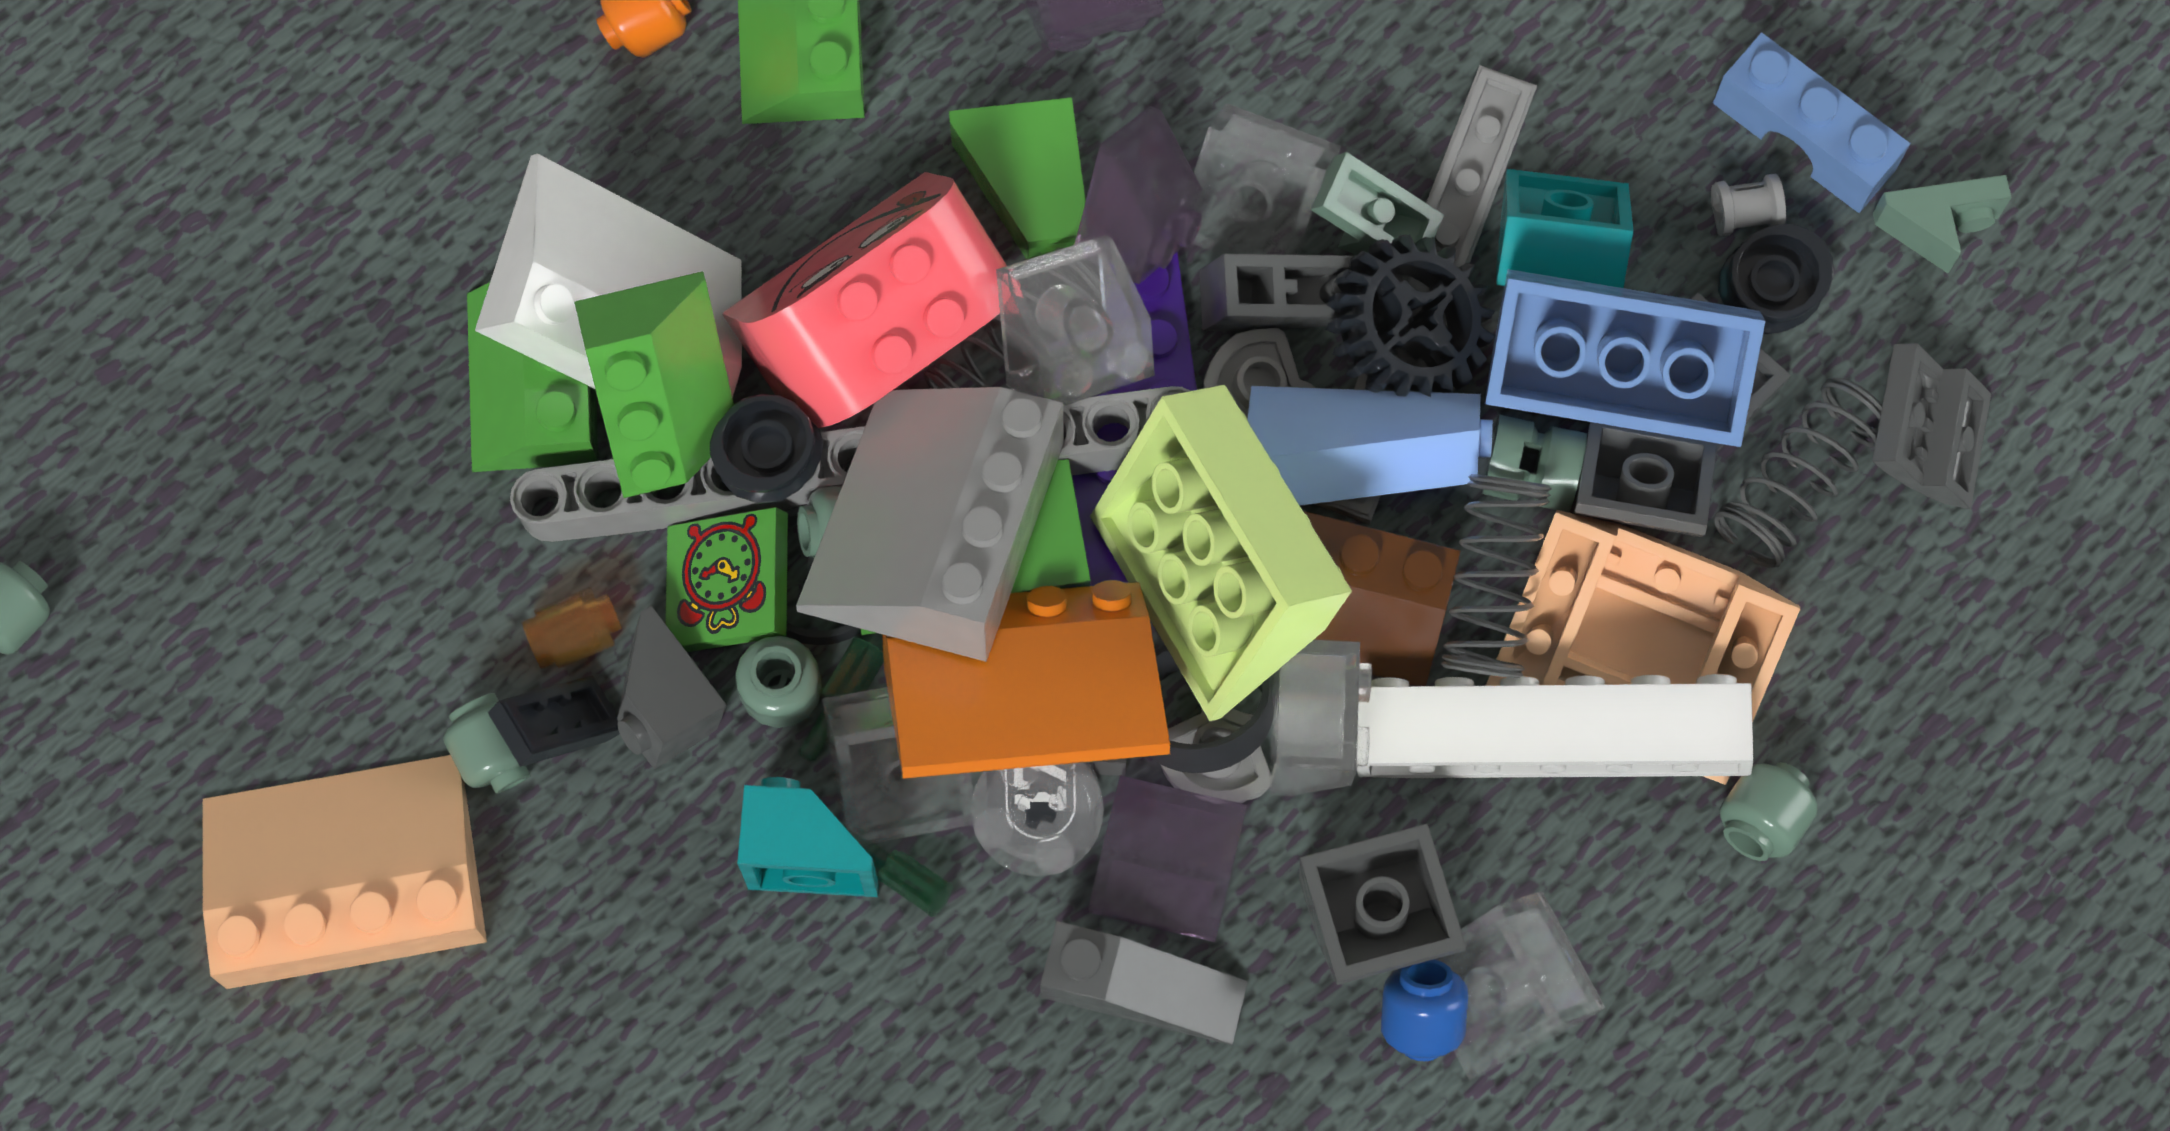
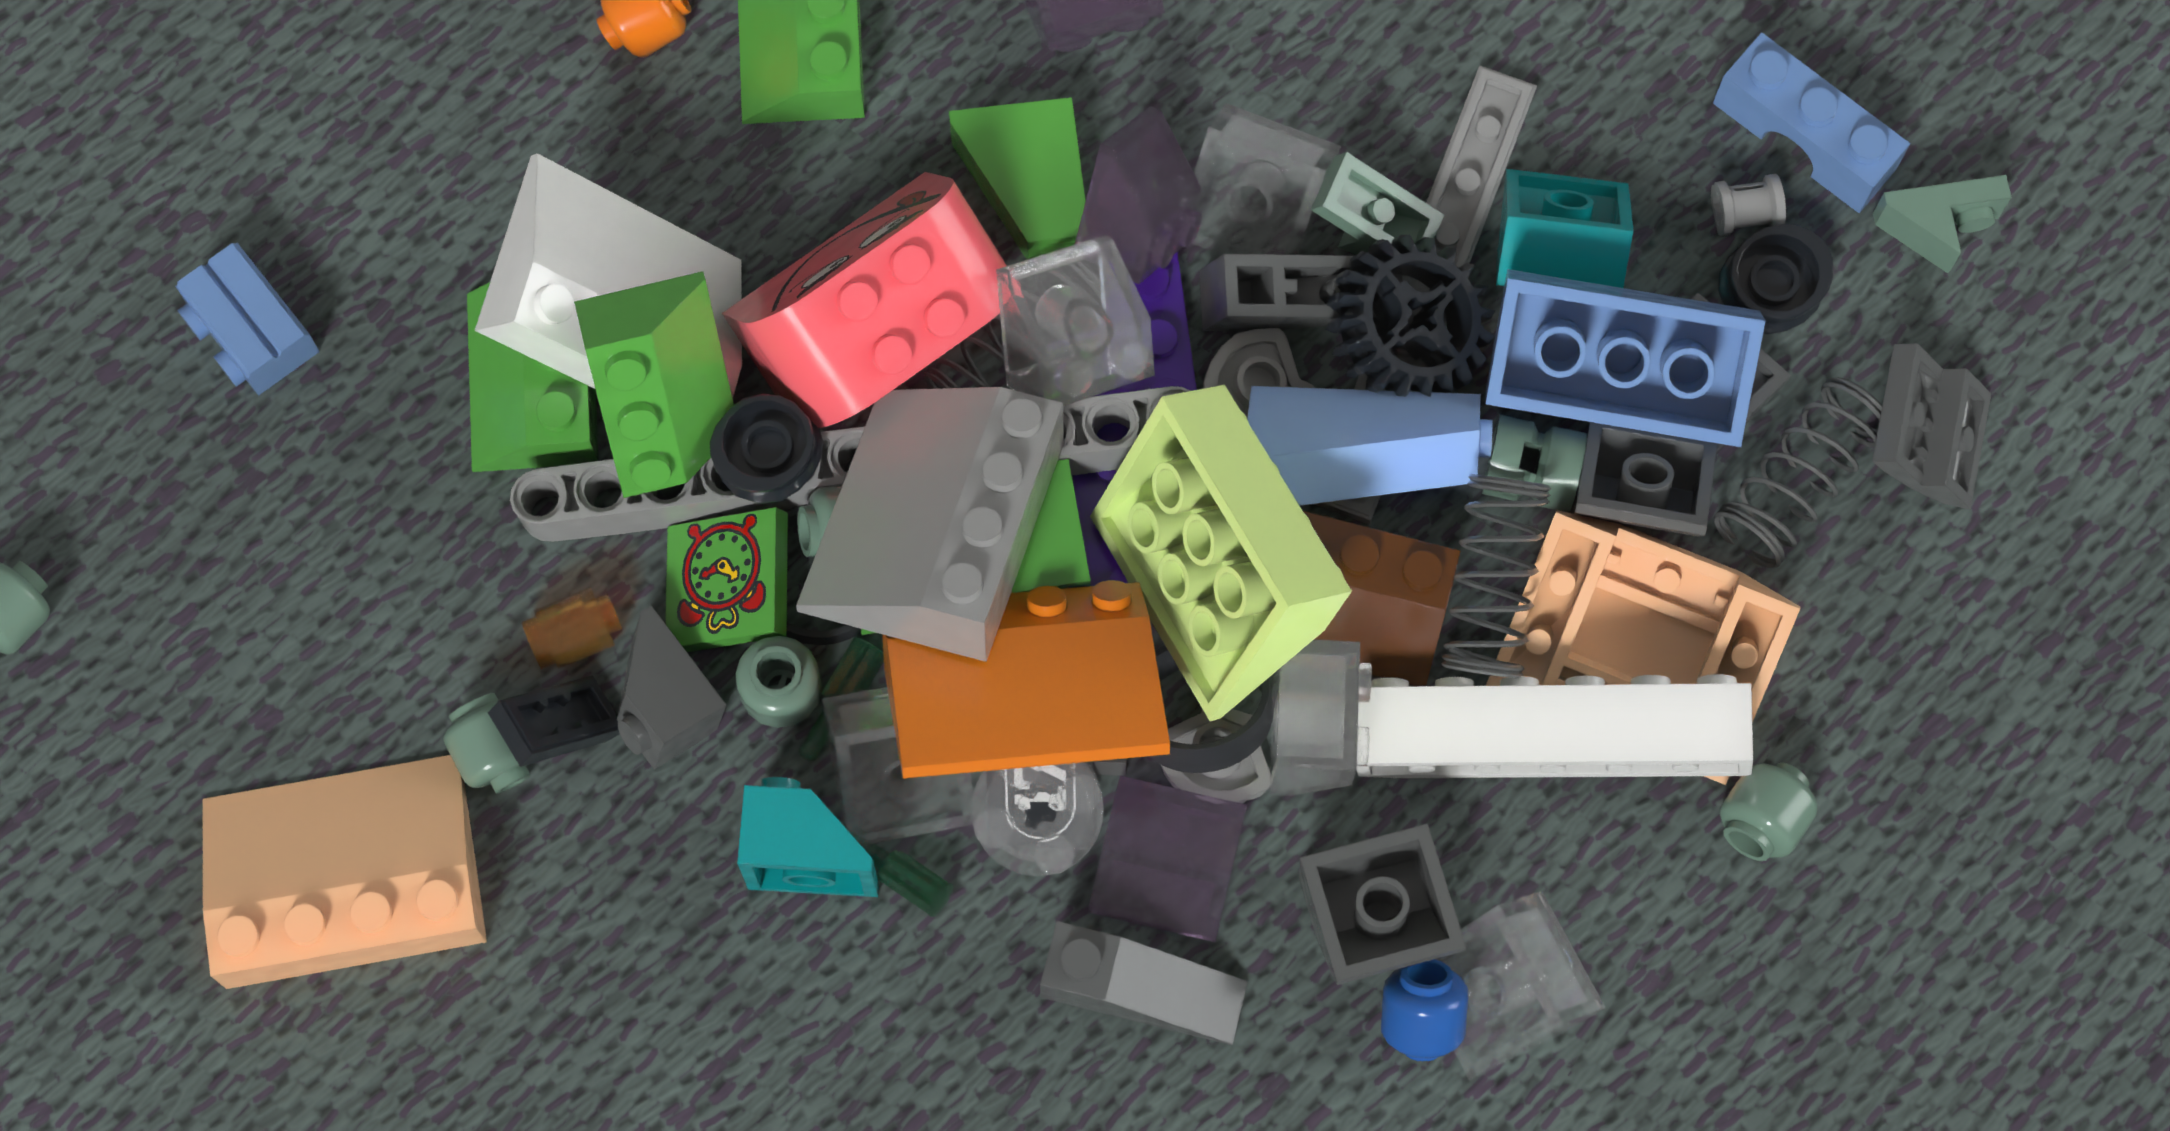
none -> medium blue brick [175,243,320,396]

